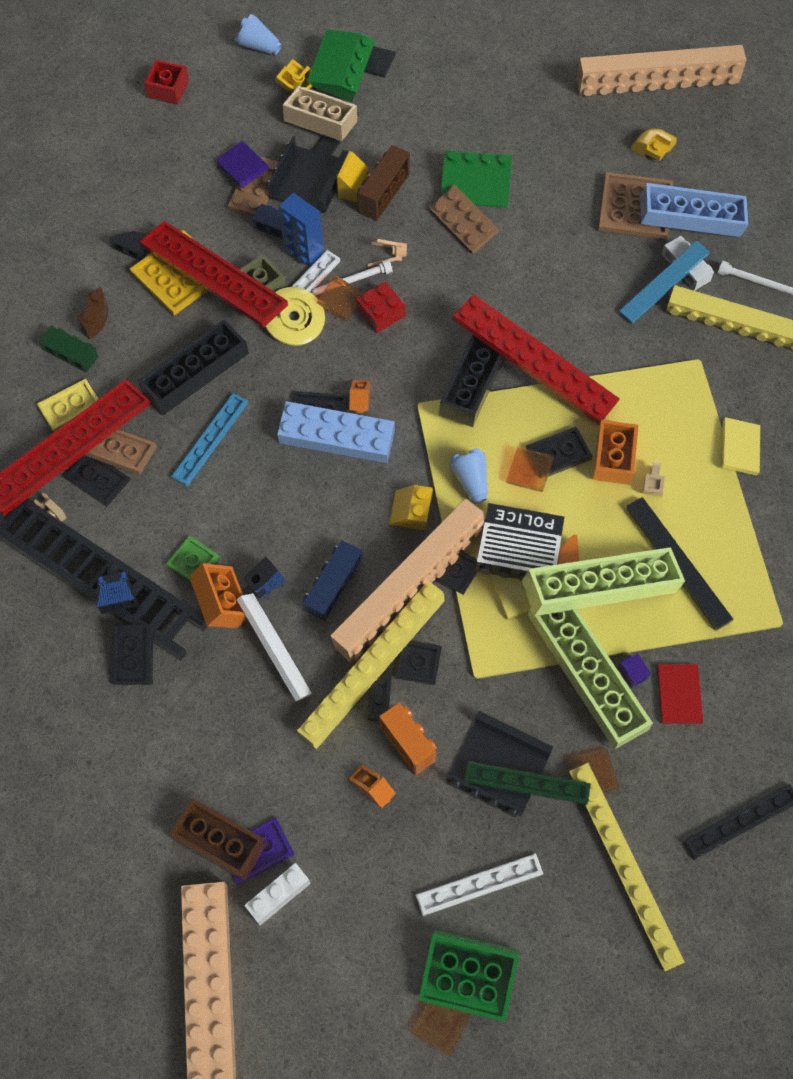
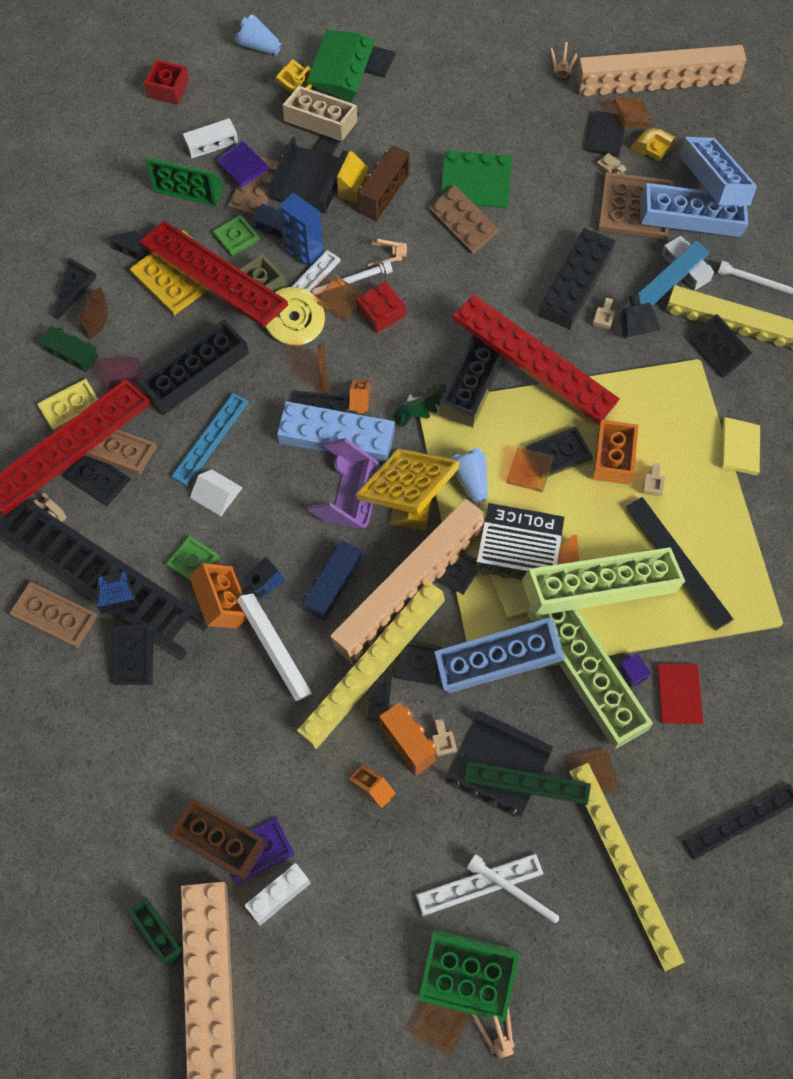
none -> medium nougat plate [9,581,98,649]
none -> black wing [54,258,97,319]
none -> clear pink brick [102,357,142,389]
none -> dark green brick [127,897,183,967]
none -> green slope [145,157,223,207]
none -> white brick [183,118,238,158]
none -> white slope [190,470,242,517]
none -> bright green tile [212,215,260,256]
none -> medium lavender windscreen [307,438,380,529]
none -> clear orange tile [317,344,329,394]
none -> yellow plate [356,448,459,514]
none -> dark green plant [391,383,446,427]
none -> tan plate [432,719,457,757]
none -> light blue brick [435,617,565,693]
none -> white piece [467,854,559,923]
none -> light nougat plant [471,1007,515,1059]
none -> black brick [538,227,616,330]
none -> light nougat plant [550,42,577,78]
none -> black tile [586,110,628,158]
none -> tan plate [593,298,615,330]
none -> tan plate [597,153,626,174]
none -> clear orange tile [612,97,653,127]
none -> black torso [621,294,661,338]
none -> light blue brick [679,137,757,207]
none -> black tile [689,314,753,377]

